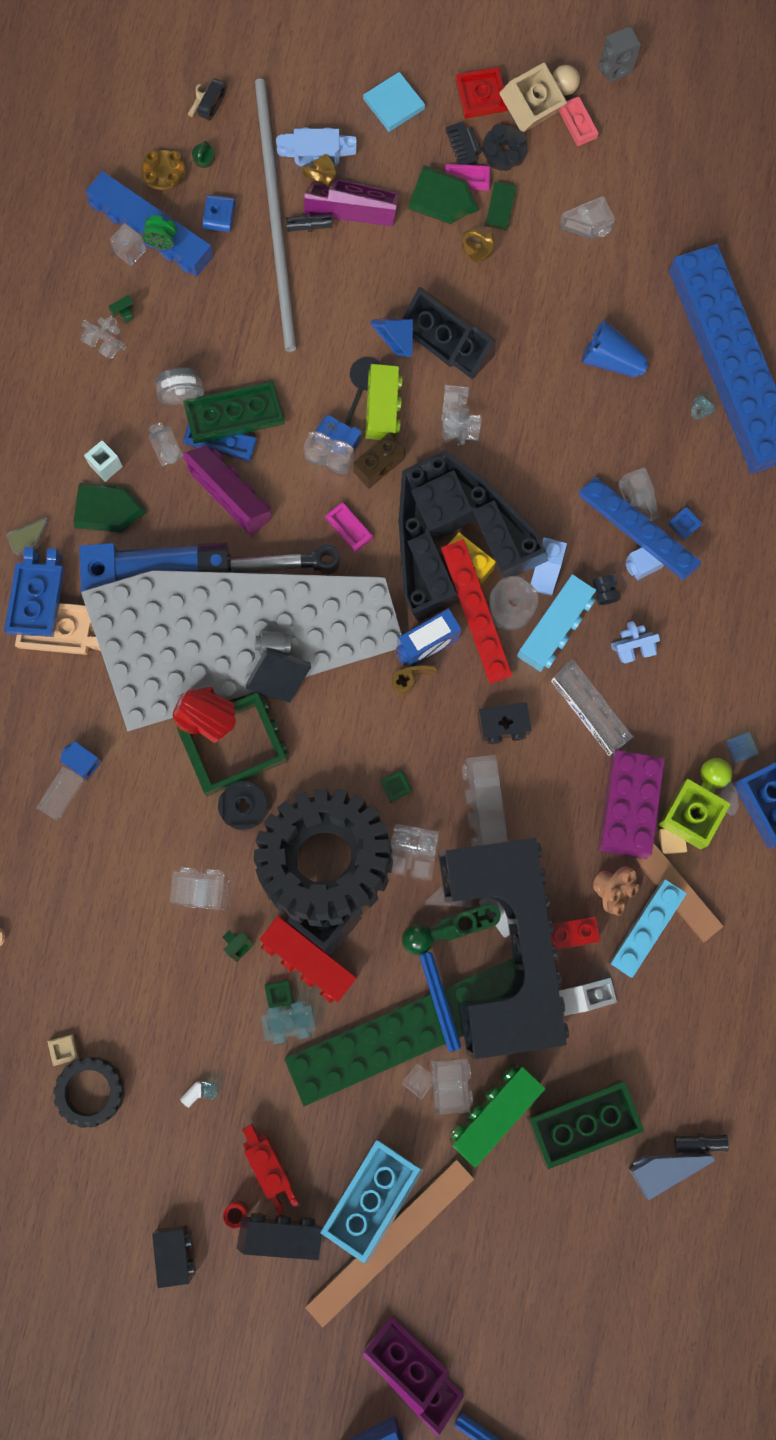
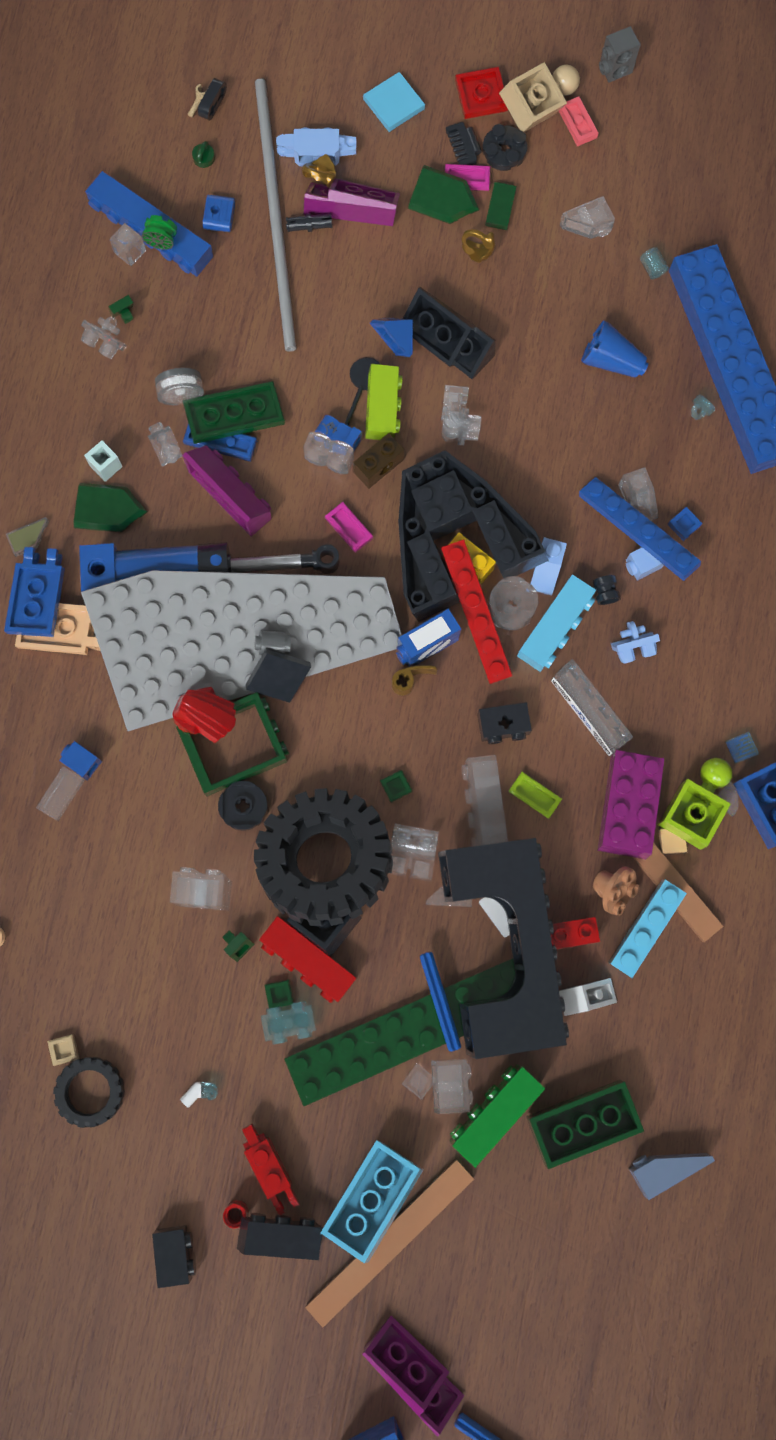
pearl gold dish [141,150,186,190] -> none
dark green beam [401,904,501,956] -> none
black pin [674,1133,729,1154] -> none
none -> lime tile [508,772,562,819]
none -> clear light blue beam [640,247,669,279]

